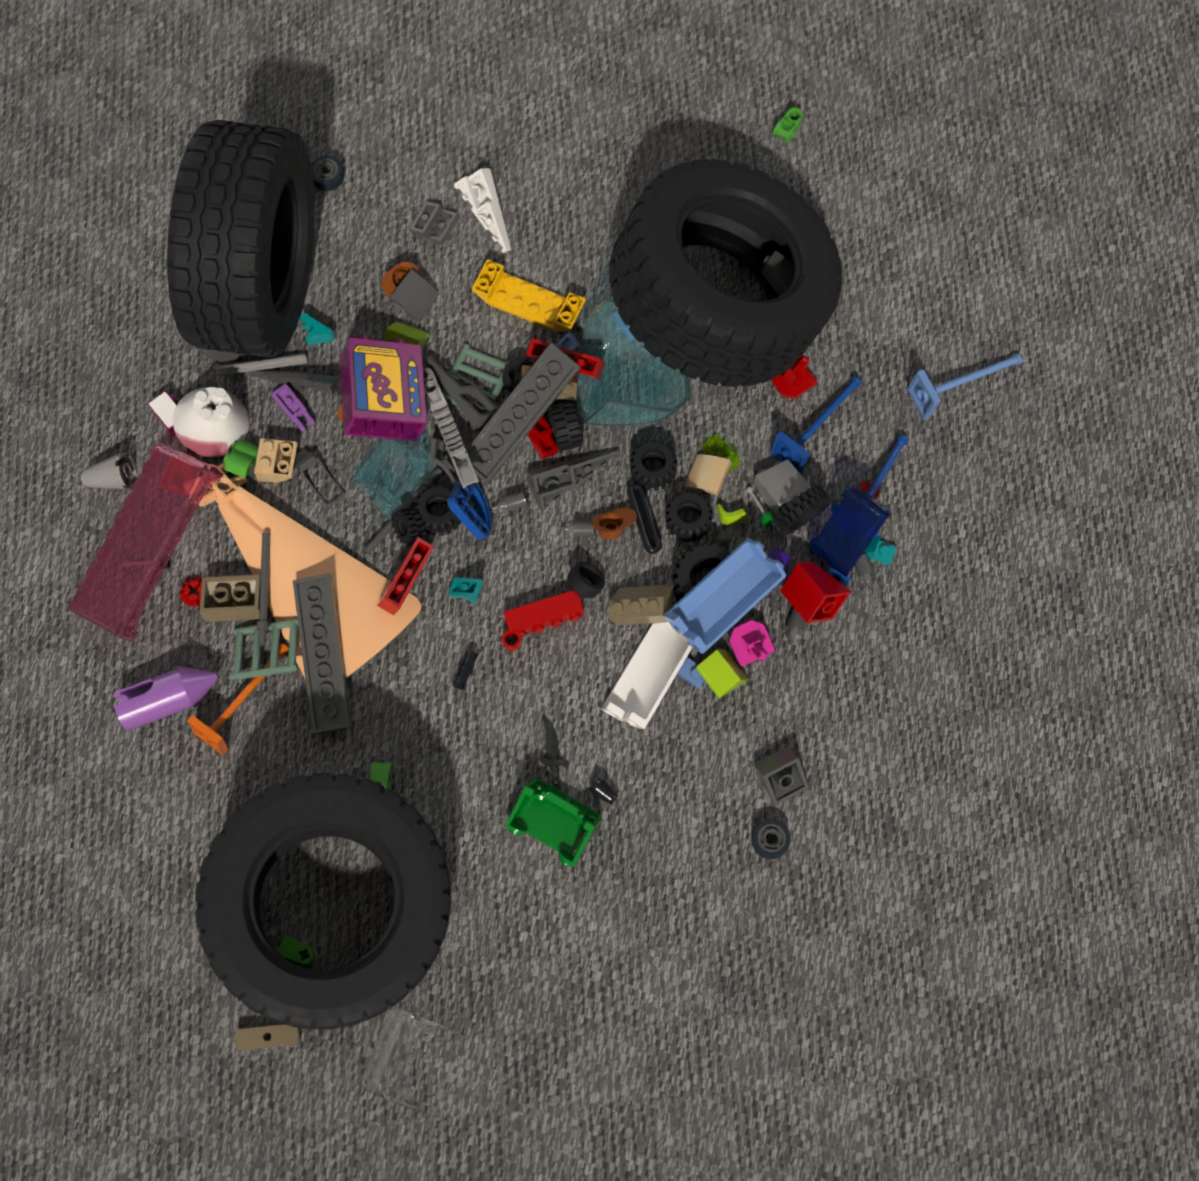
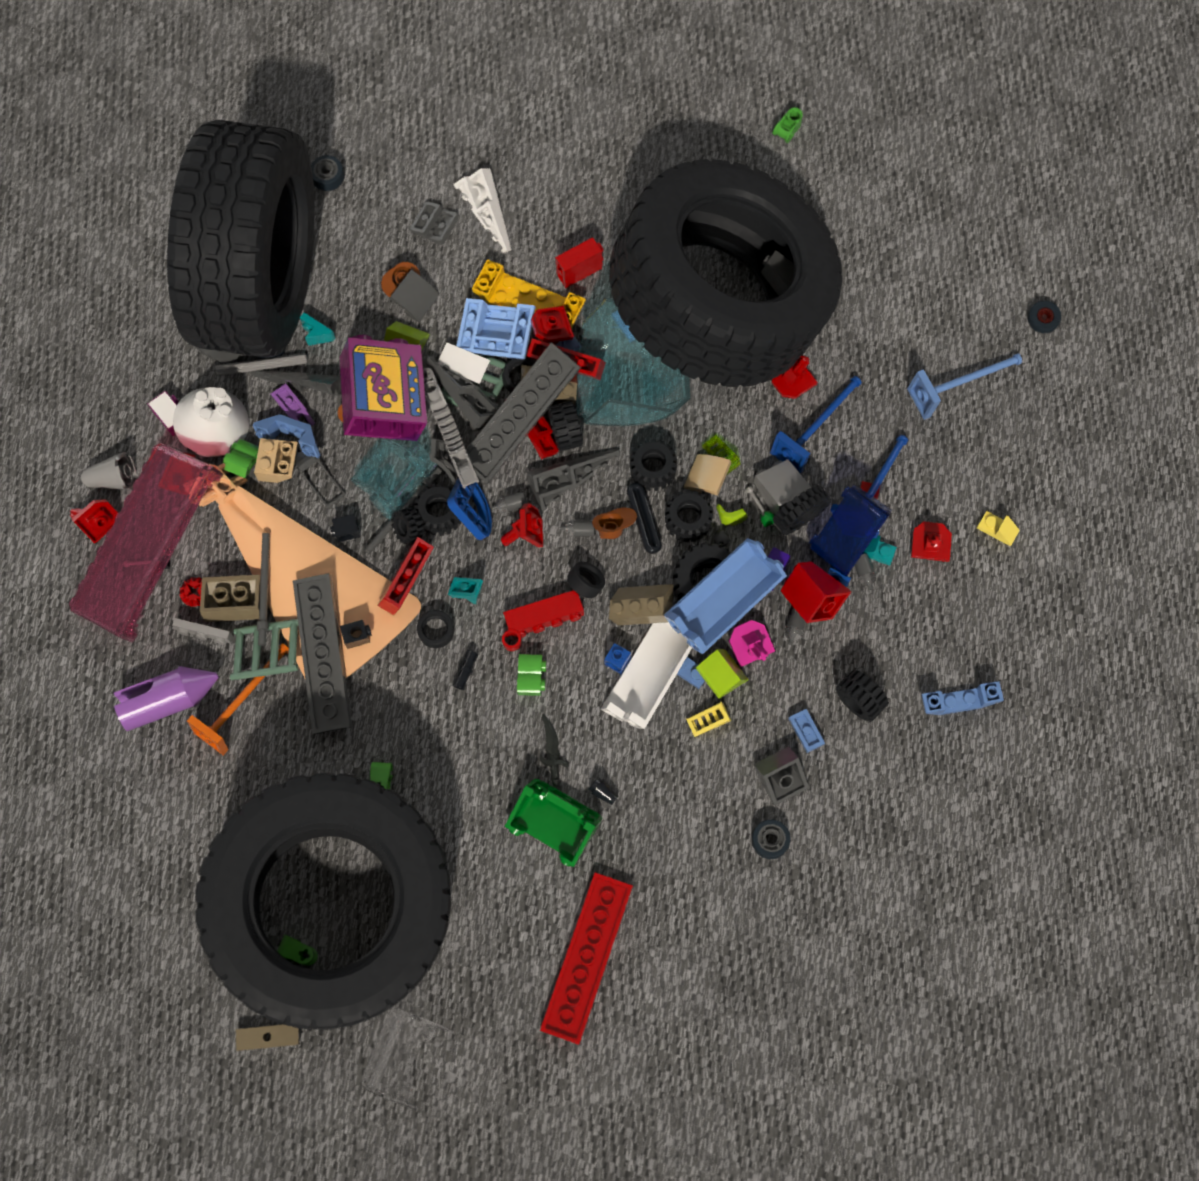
none -> red piece [70,499,118,544]
none -> light grey plate [172,618,234,645]
none -> medium blue slope [253,414,320,458]
none -> black brick [330,514,361,542]
none -> black brick [340,620,372,649]
none -> black tyre [417,610,454,649]
none -> white sticker [437,342,490,384]
none -> light blue slope [457,298,536,360]
none -> red piece [500,503,543,547]
none -> bright green brick [517,654,546,696]
none -> red piece [531,306,574,344]
none -> red plate [540,873,633,1045]
none -> red brick [555,237,604,288]
none -> blue brick [604,643,631,674]
none -> light yellow slope [686,702,732,737]
none -> medium blue plate [788,709,825,753]
none -> black tyre [836,670,889,722]
none -> red piece [911,521,952,562]
none -> medium blue slope [921,681,1004,715]
none -> light yellow slope [977,511,1020,546]
none -> black bush [1028,301,1062,333]

